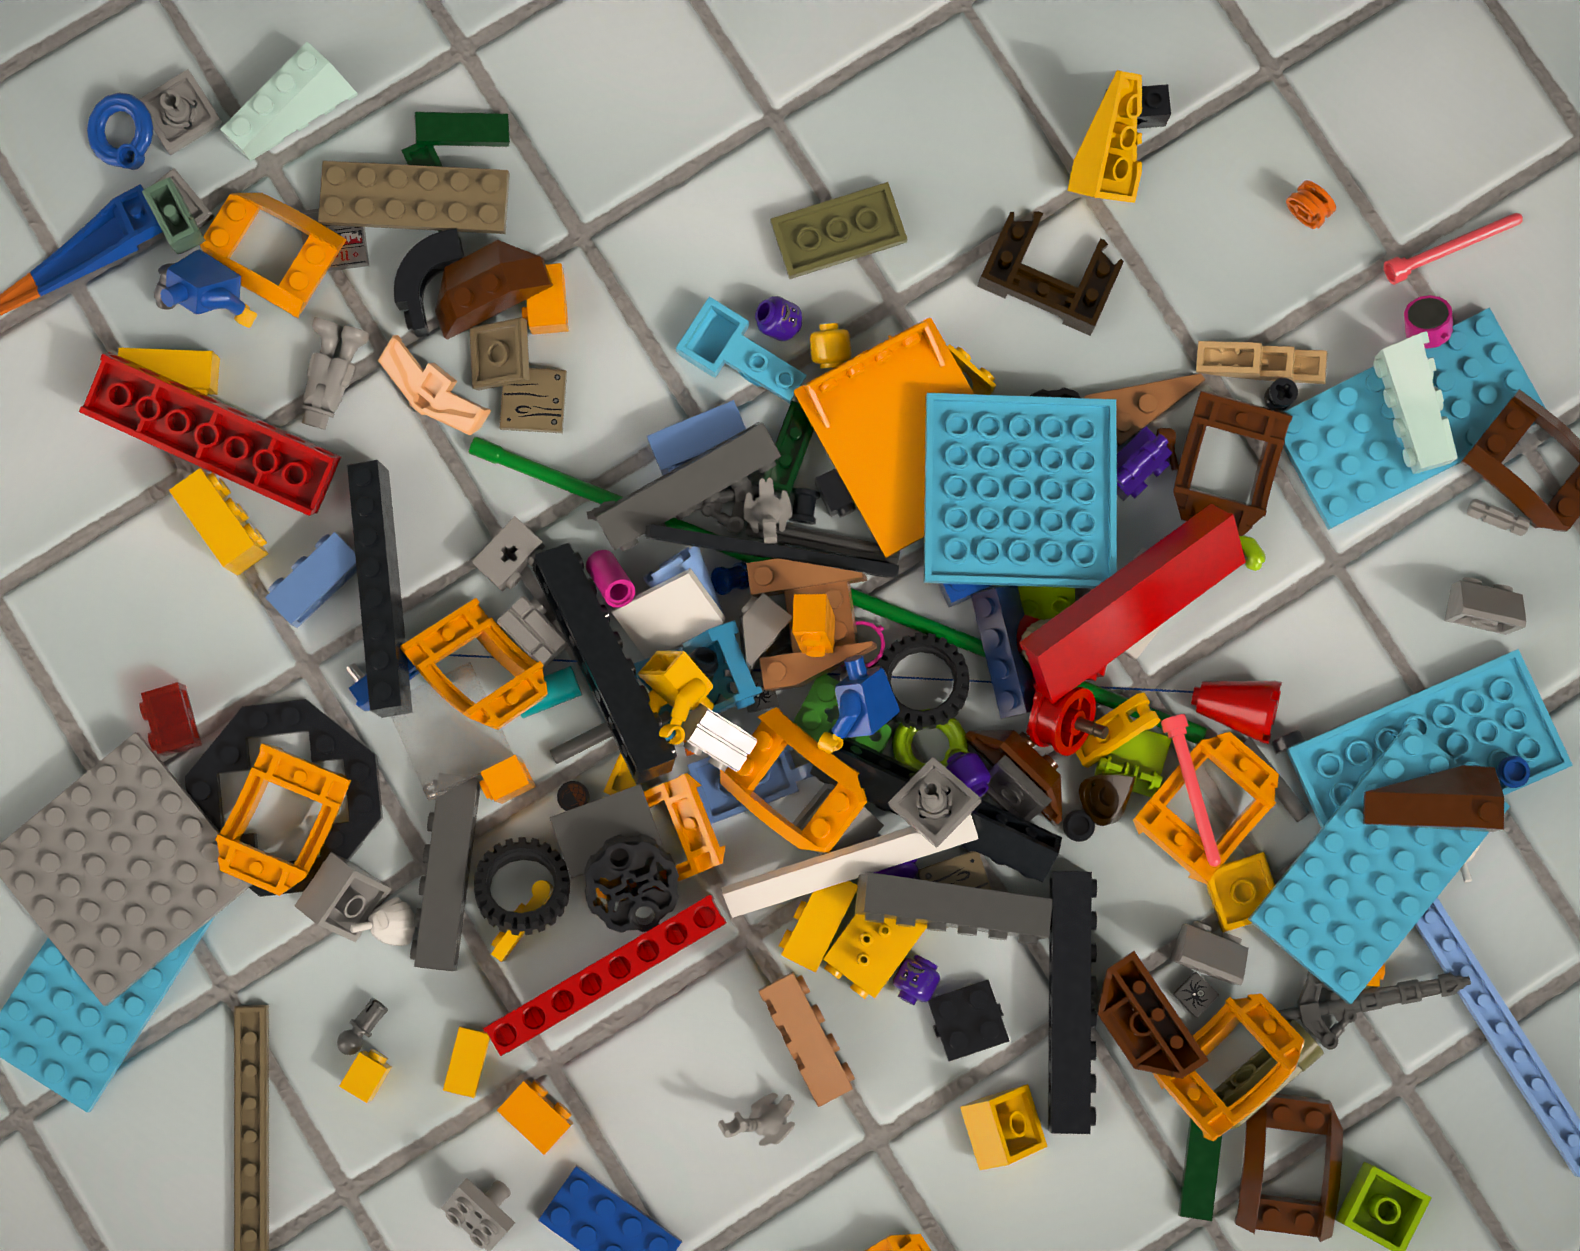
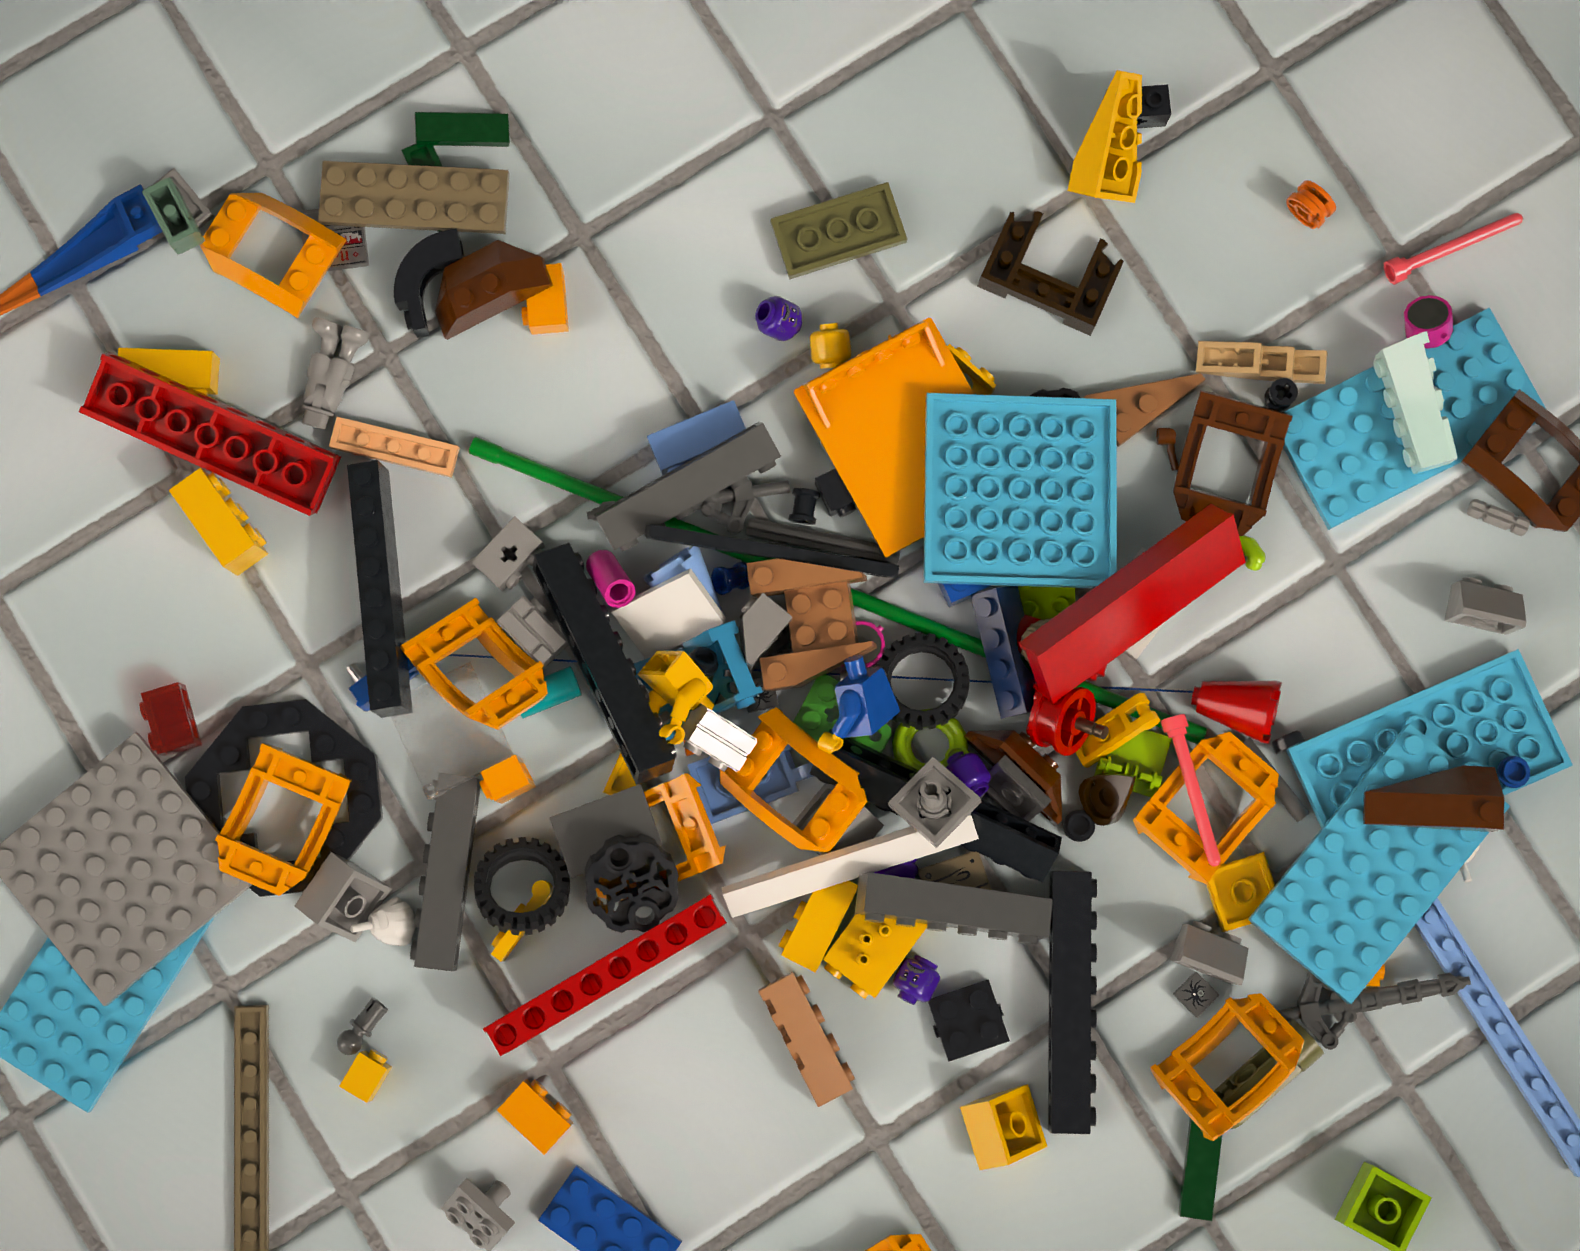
blue piece [87,92,153,170] -> none
light grey plate [139,69,223,155] -> none
blue torso [154,249,257,328] -> none
light aqua wedge [220,42,358,161] -> none
medium blue brick [265,532,357,628] -> none
light nougat plate [378,335,491,435] -> none
yellow tile [443,1026,490,1098] -> none
dark tan tile [470,317,530,391] -> none
dark tan tile [499,368,567,434] -> none
dark grey piece [550,722,612,764] -> none
black tile [557,781,590,811] -> none
medium azure plate [676,296,807,404] -> none
light grey piece [718,1093,795,1146] -> none
light grey piece [744,477,792,544] -> none
dark green tile [762,401,814,497] -> none
light orange brick [792,594,835,657] -> none
reddish brown wedge [1097,951,1209,1079] -> none
dark purple brick [1117,426,1172,501] -> none
reddish brown wedge [1234,1093,1343,1242] -> none
none -> light nougat plate [329,417,460,478]

